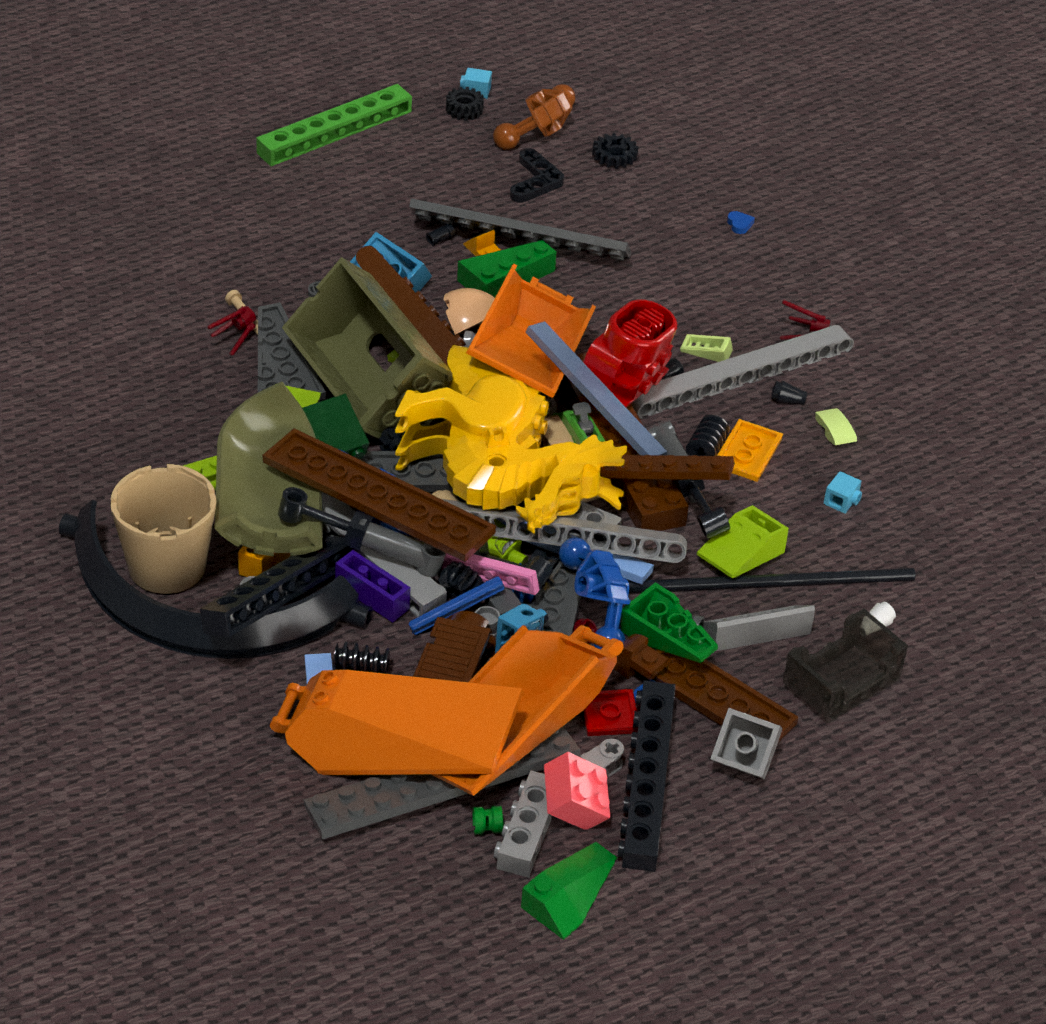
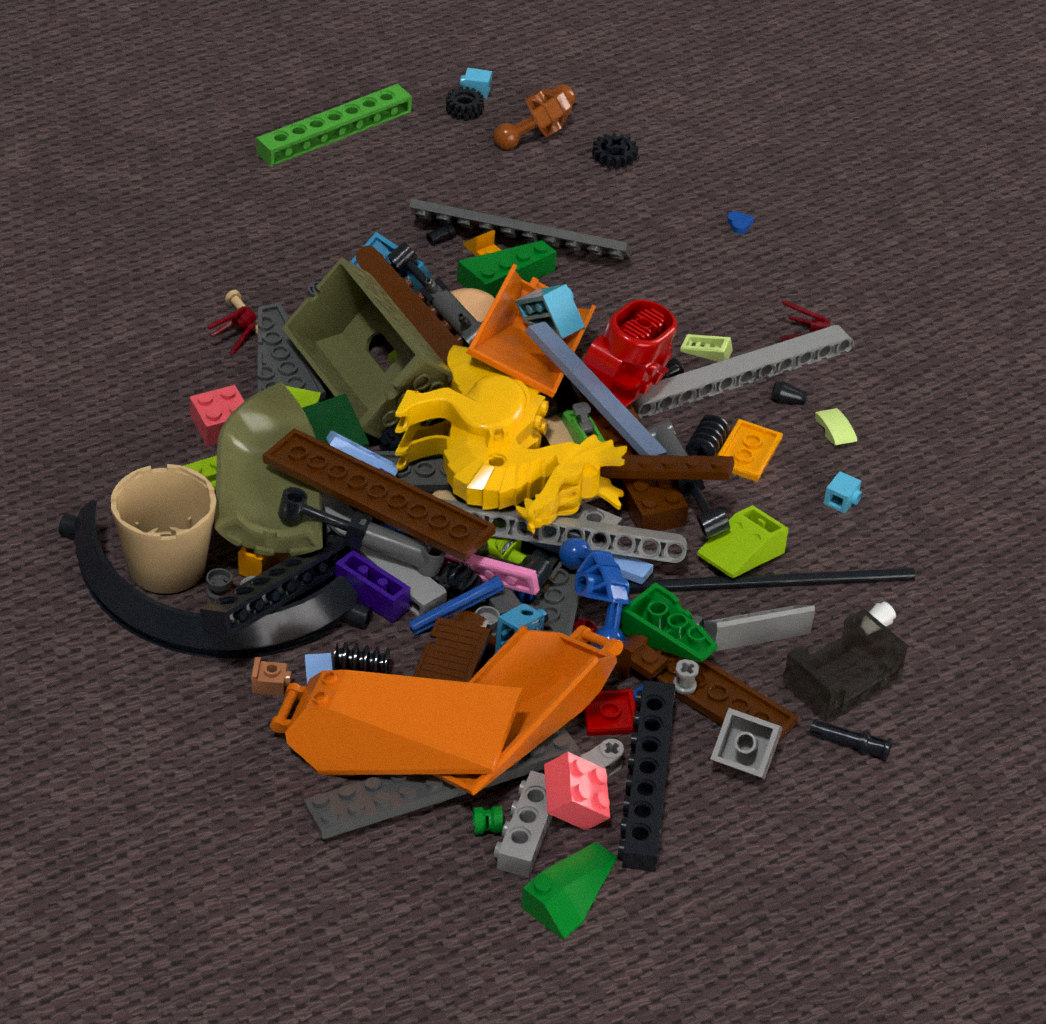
black beam [510,148,564,203] -> none
none -> coral brick [189,385,244,447]
none -> dark grey wheel [206,568,232,601]
none -> nougat brick [251,657,292,696]
none -> light blue tile [326,431,398,476]
none -> dark grey piece [387,241,482,347]
none -> medium azure wedge [515,284,585,339]
none -> light grey bush [673,659,699,695]
none -> black pin [809,719,893,762]

